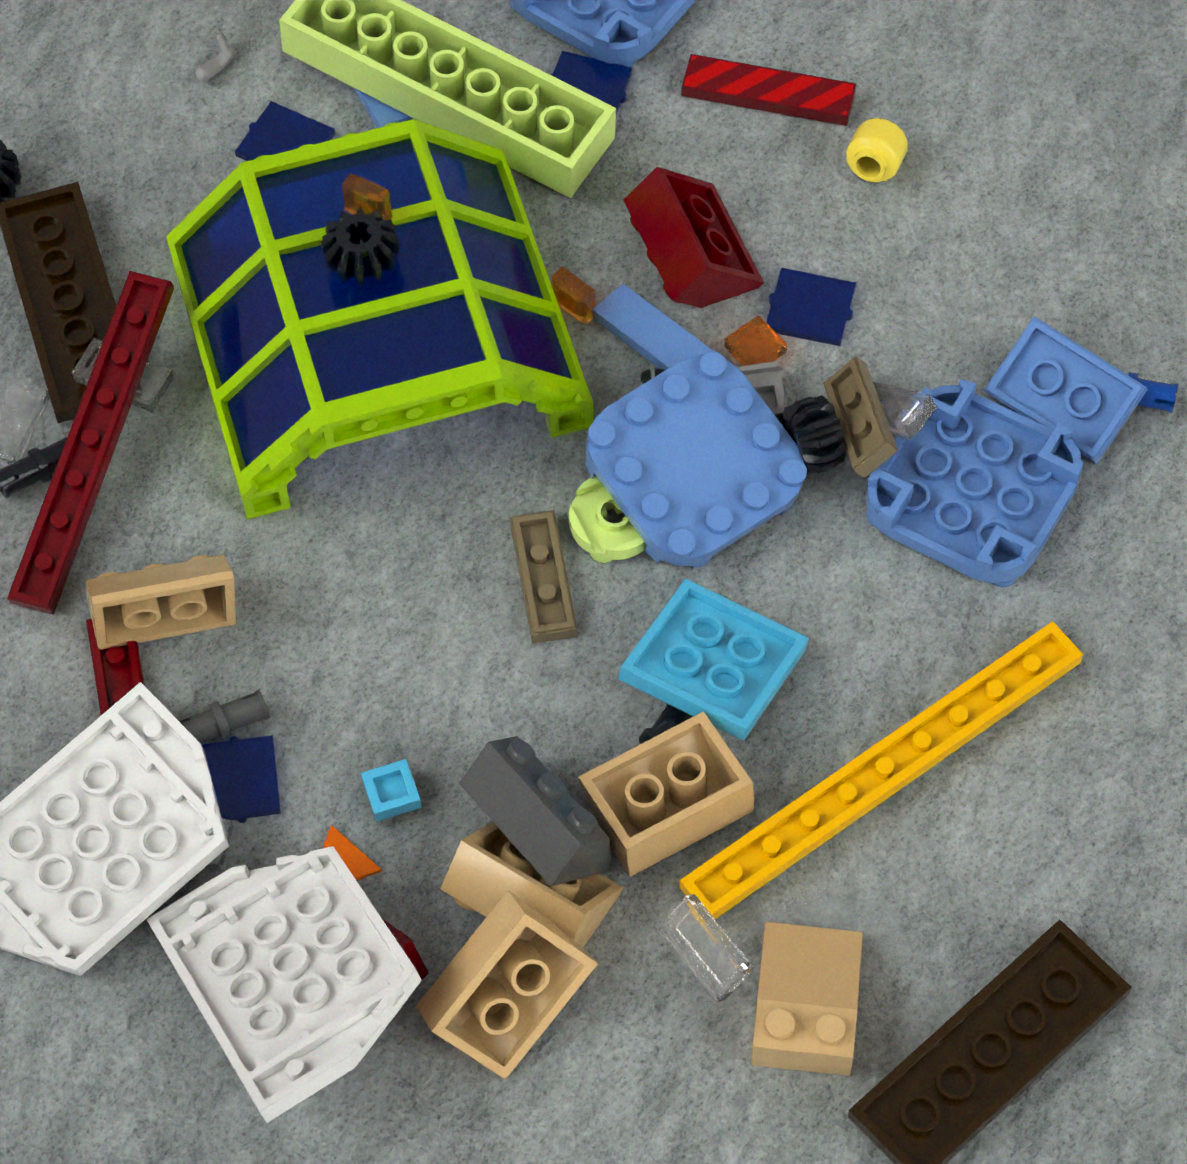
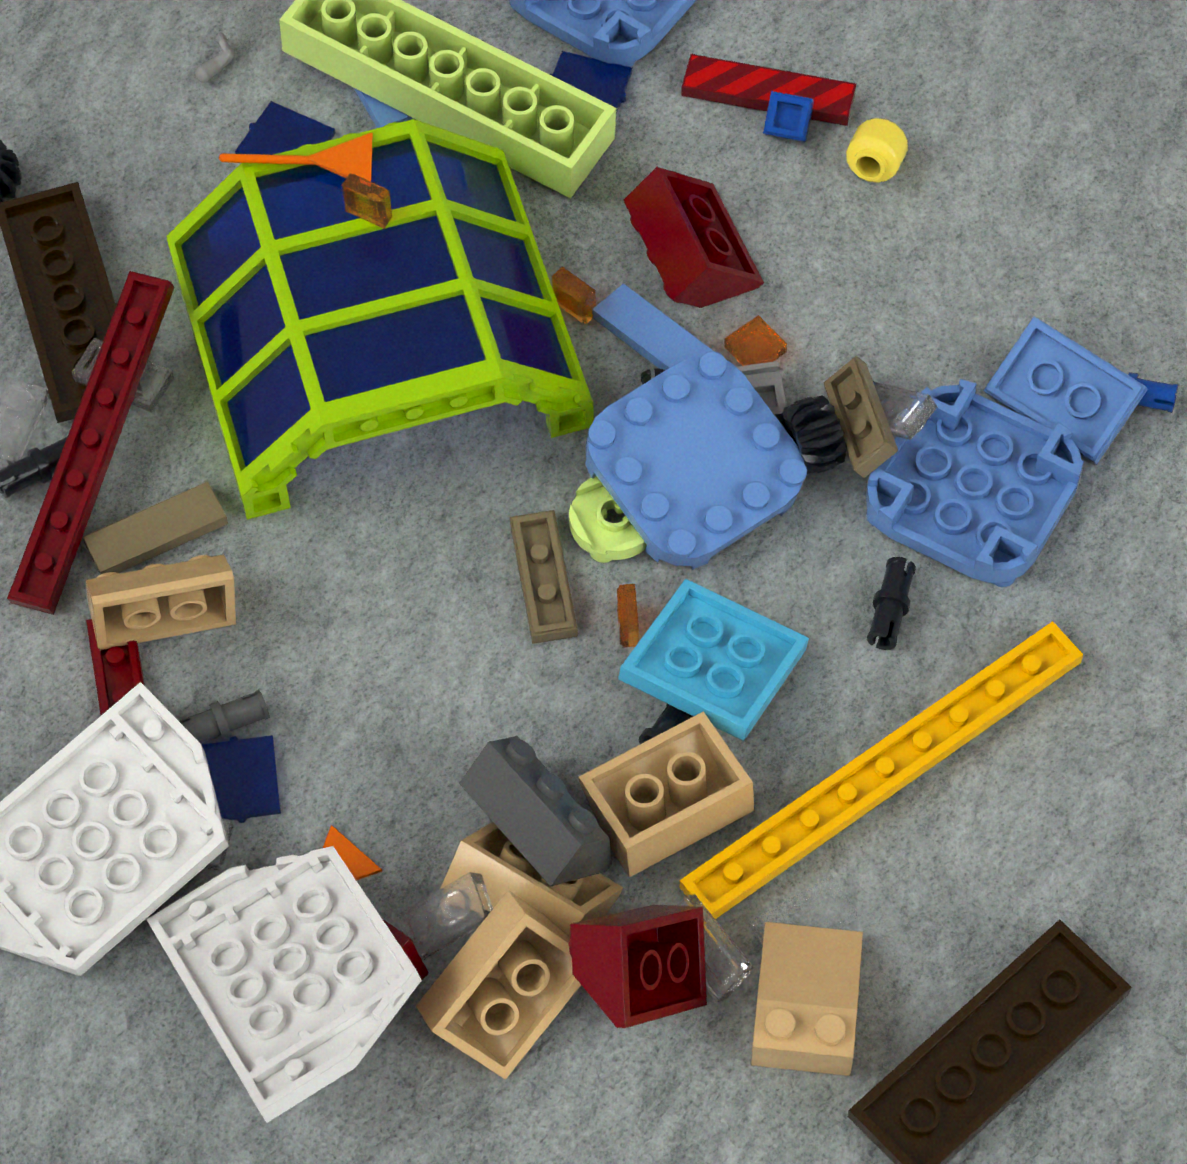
black gear [321,206,400,287] -> none
medium azure plate [361,759,422,822] -> none
clear blue piece [765,267,856,346] -> none
none -> dark tan tile [83,481,228,575]
none -> orange piece [219,132,373,189]
none -> clear plate [397,872,493,961]
none -> dark red slope [569,905,707,1028]
none -> clear orange tile [617,584,639,648]
none -> blue tile [763,91,814,142]
none -> black pin [867,557,916,650]

